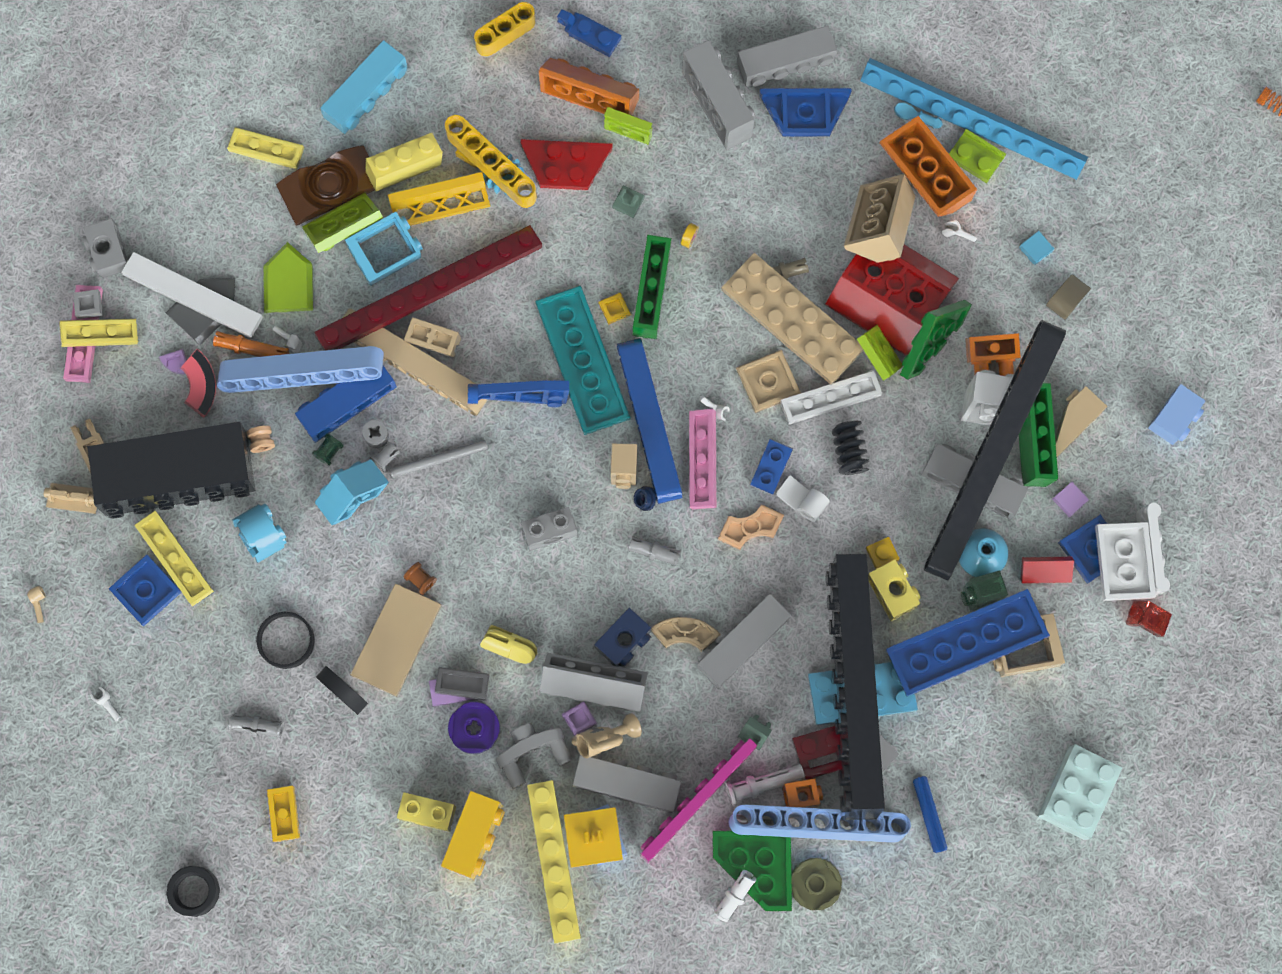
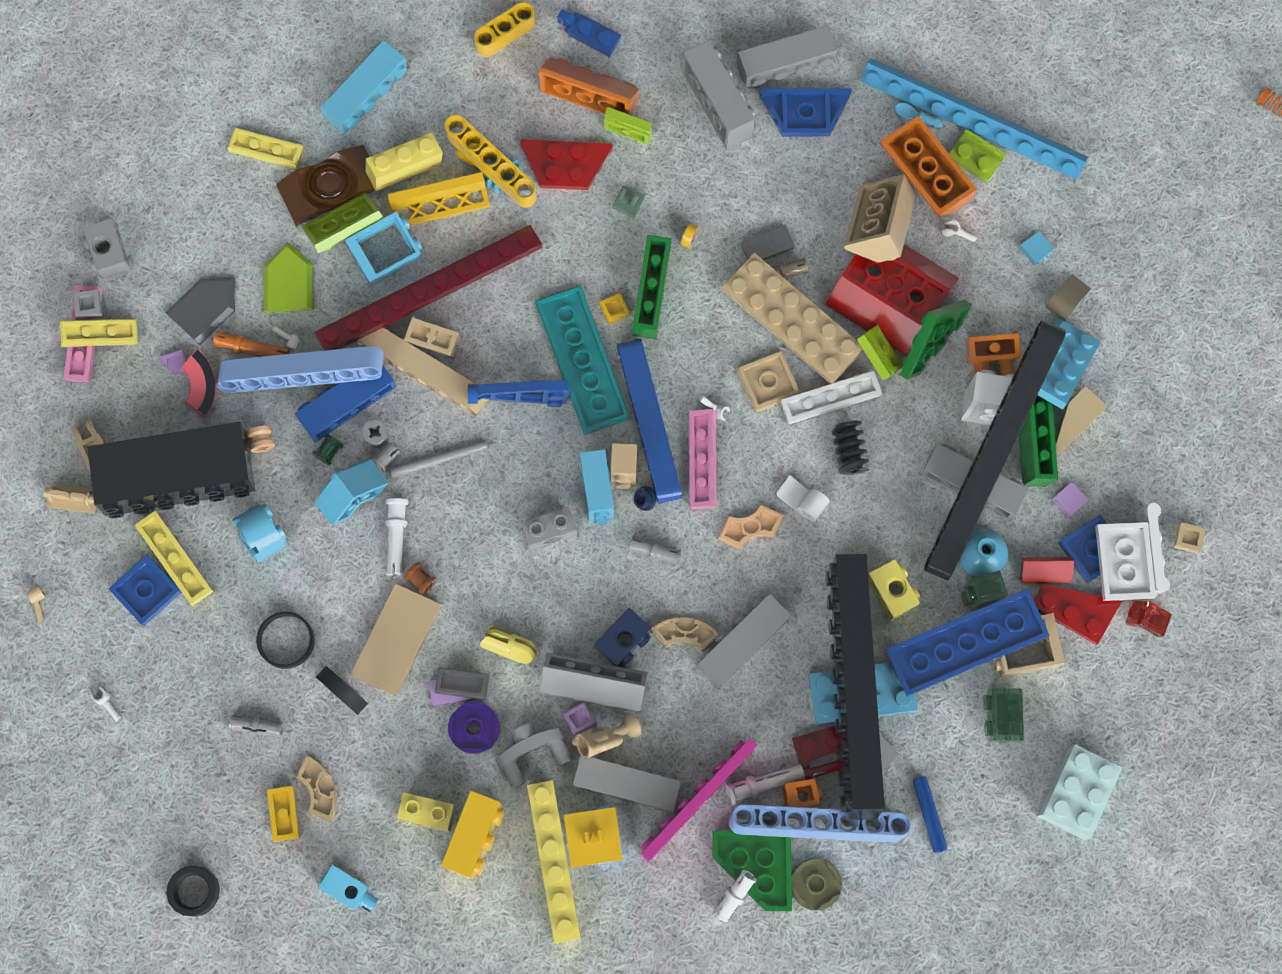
white tile [121,252,263,338] -> none
sand green tile [738,715,772,751] -> none
blue plate [750,439,793,495] -> none
yellow plate [866,537,900,569] -> none
light blue brick [1148,384,1205,445] -> none
none -> tan tile [295,754,337,823]
none -> medium azure torso [318,863,378,912]
none -> white pin [385,498,408,576]
none -> medium azure window [580,449,614,525]
none -> flat silver tile [741,225,795,260]
none -> clear green brick [983,688,1024,743]
none -> red wing [1034,584,1122,645]
none -> medium azure plate [1038,317,1101,409]
none -> tan plate [1173,522,1206,554]

